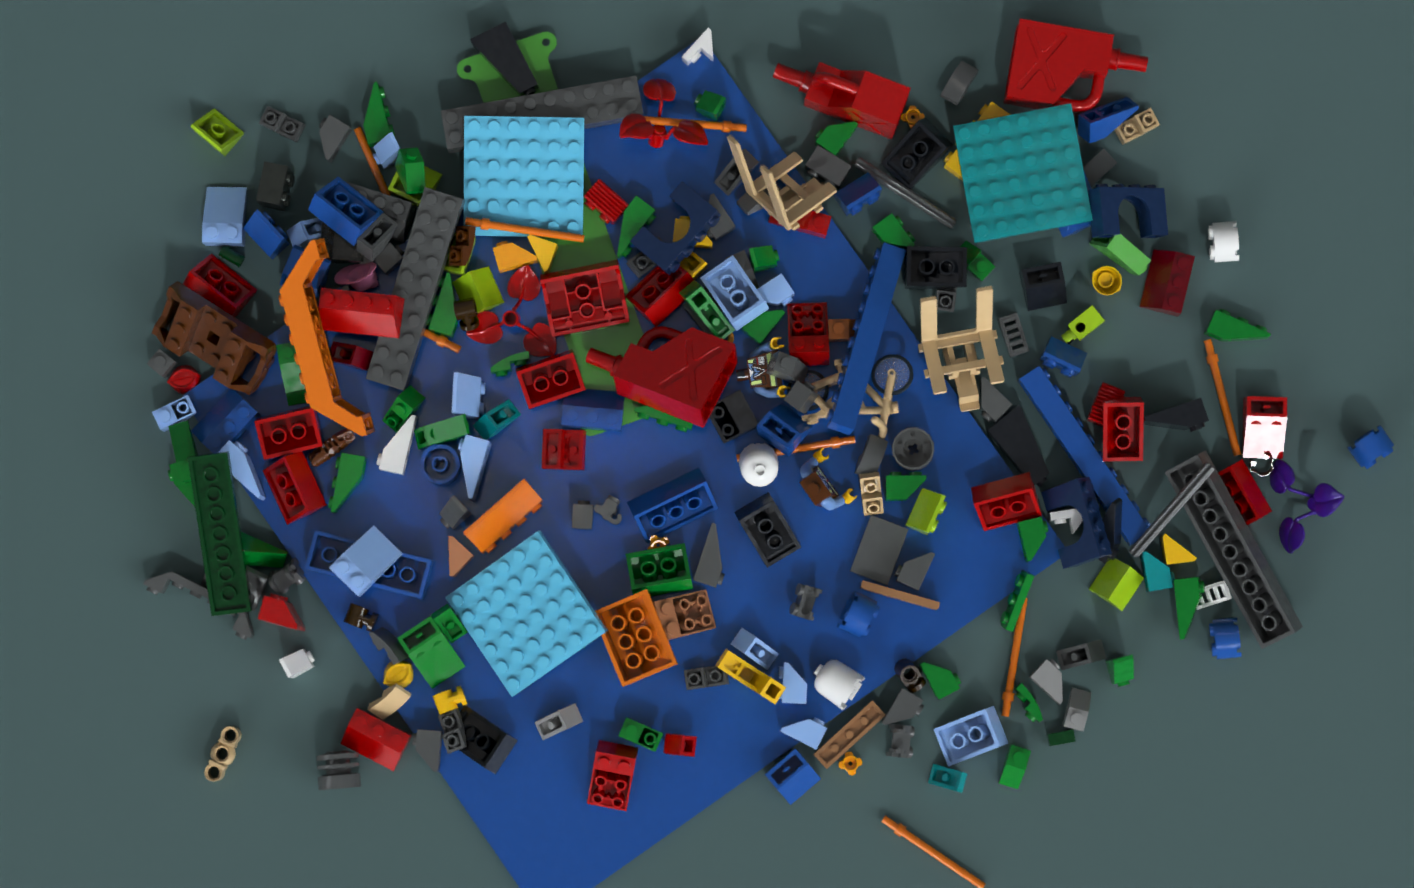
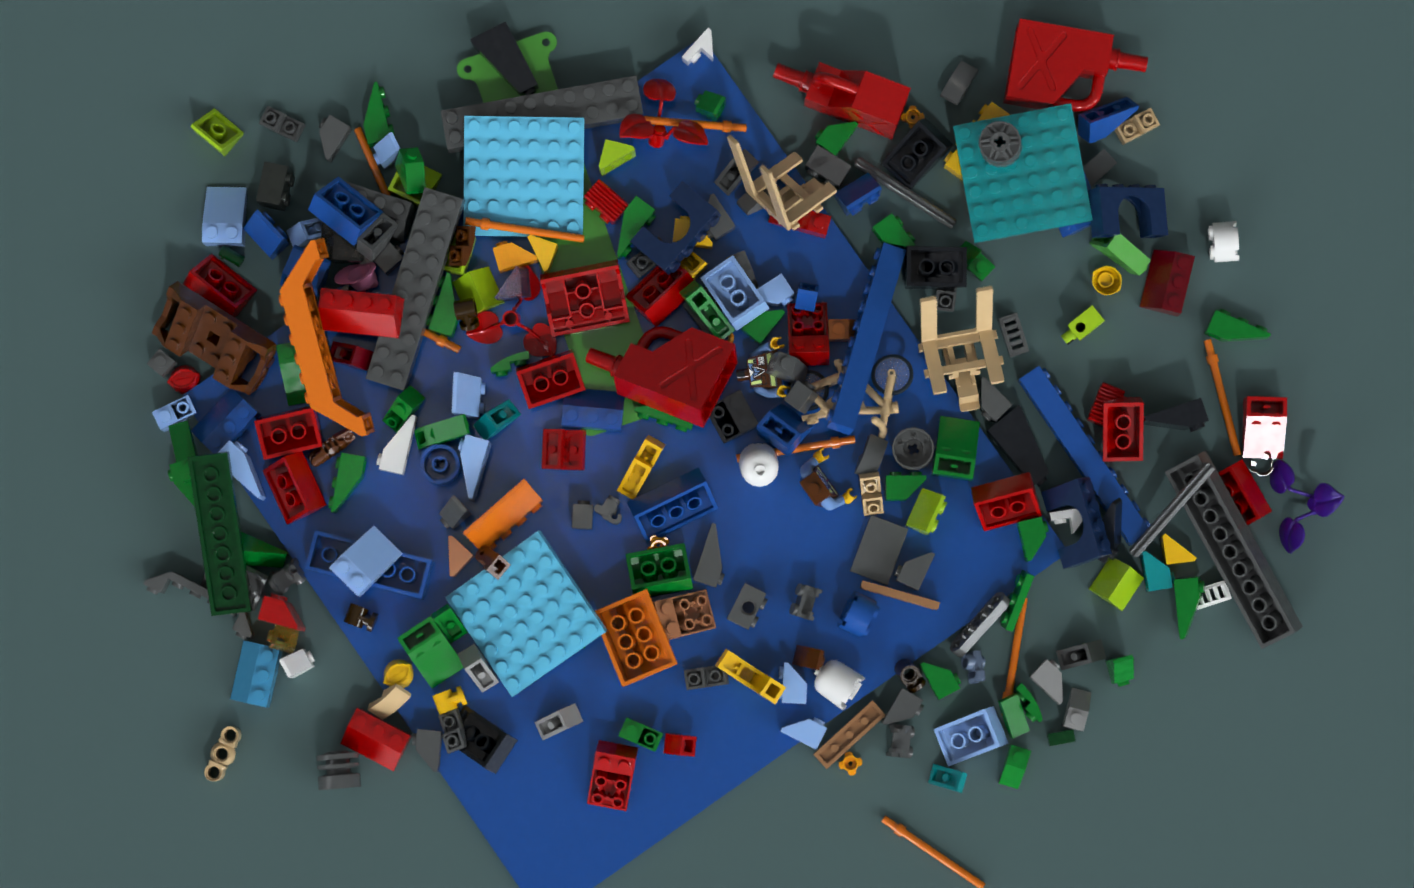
dark grey slope [369,627,409,665] -> none
light blue slope [731,628,779,670] -> none
black slope [734,492,801,568] -> none
green slope [748,245,780,273] -> none
blue slope [765,748,821,805] -> none
black slope [1020,262,1067,311] -> none
blue slope [1039,336,1087,378] -> none
blue brick [1209,617,1241,659] -> none
blue brick [1347,425,1394,469] -> none
none -> dark azure slope [230,640,283,708]
none -> clear yellow brick [266,624,299,654]
none -> light grey slope [457,644,499,693]
none -> reddish brown leg [475,545,511,580]
none -> clear purple slope [495,266,531,301]
none -> lime slope [599,139,636,176]
none -> yellow slope [617,435,666,499]
none -> dark grey brick [727,583,768,630]
none -> reddish brown slope [792,645,825,670]
none -> blue slope [795,282,819,312]
none -> green slope [932,416,980,481]
none -> dark grey beam [950,592,1010,657]
none -> sand blue plate [961,651,985,684]
none -> dark grey wheel [979,121,1022,168]
none -> green tile [998,693,1030,739]

